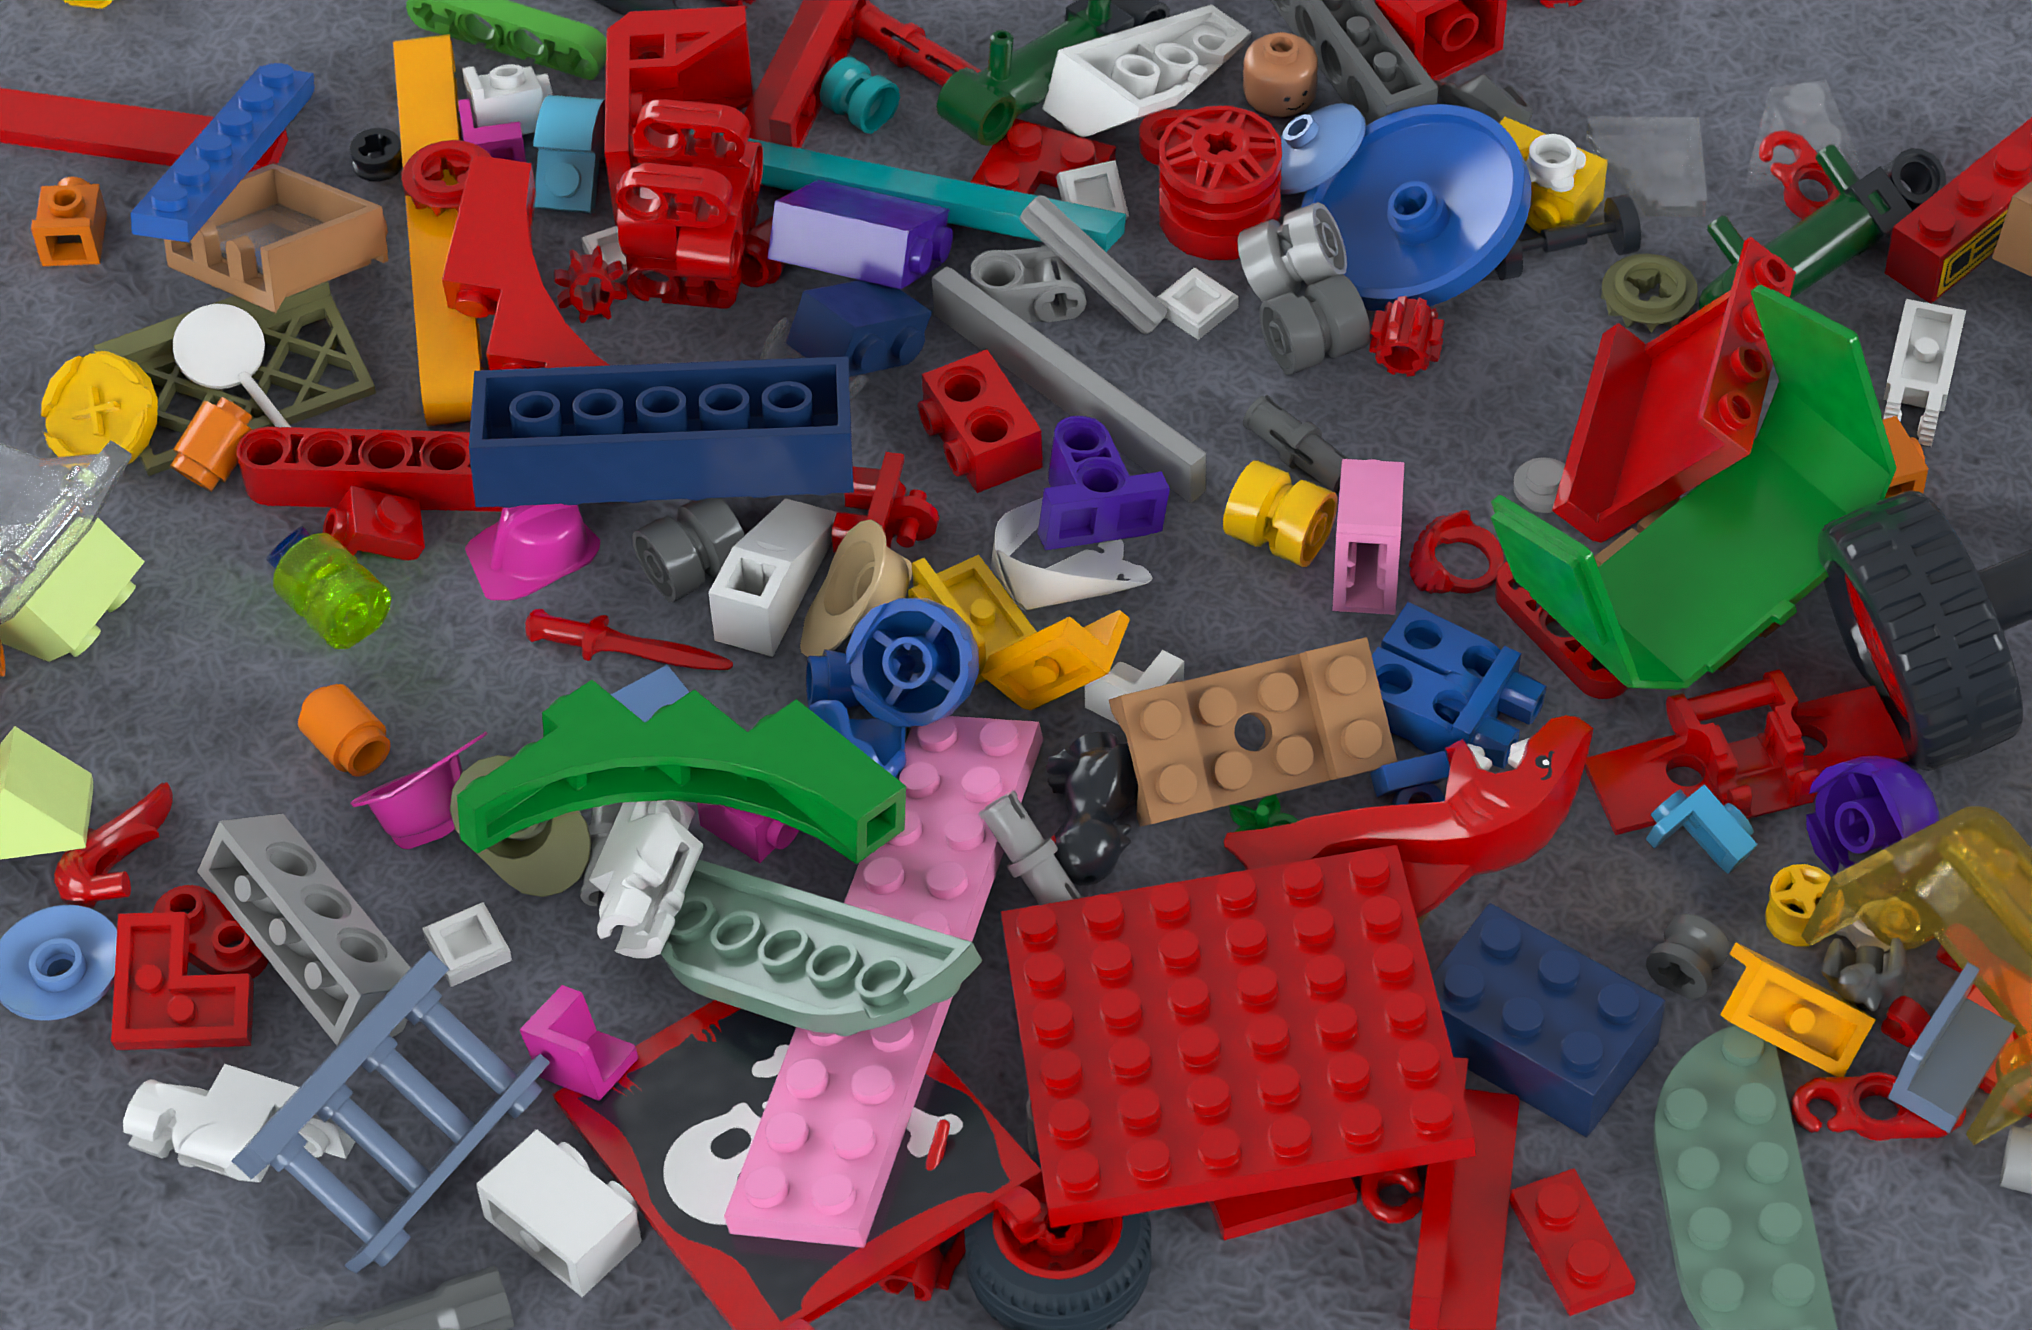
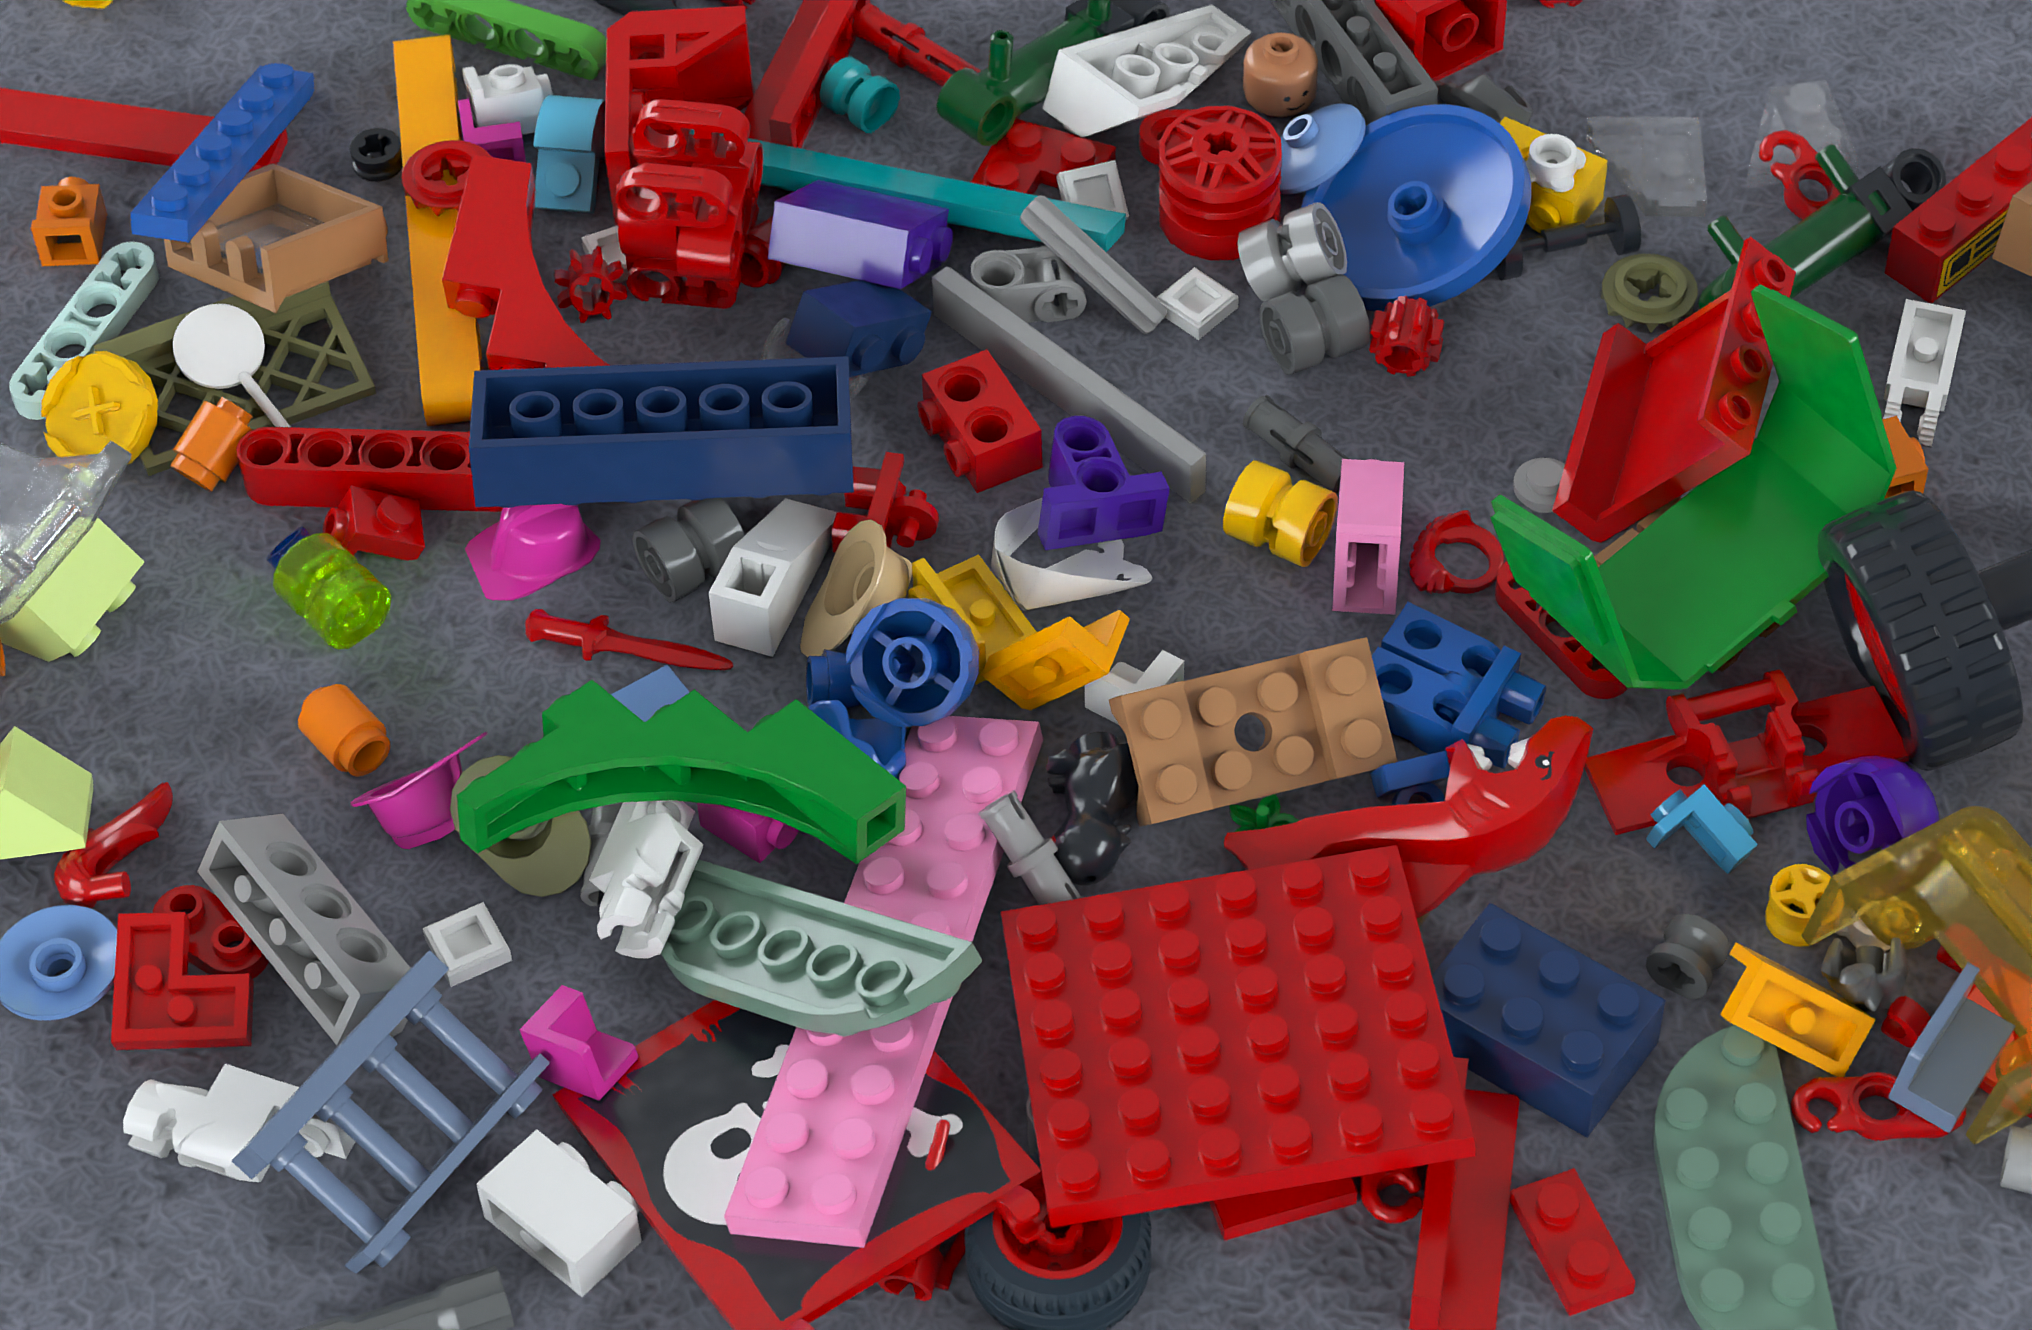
none -> light aqua beam [9,242,159,420]

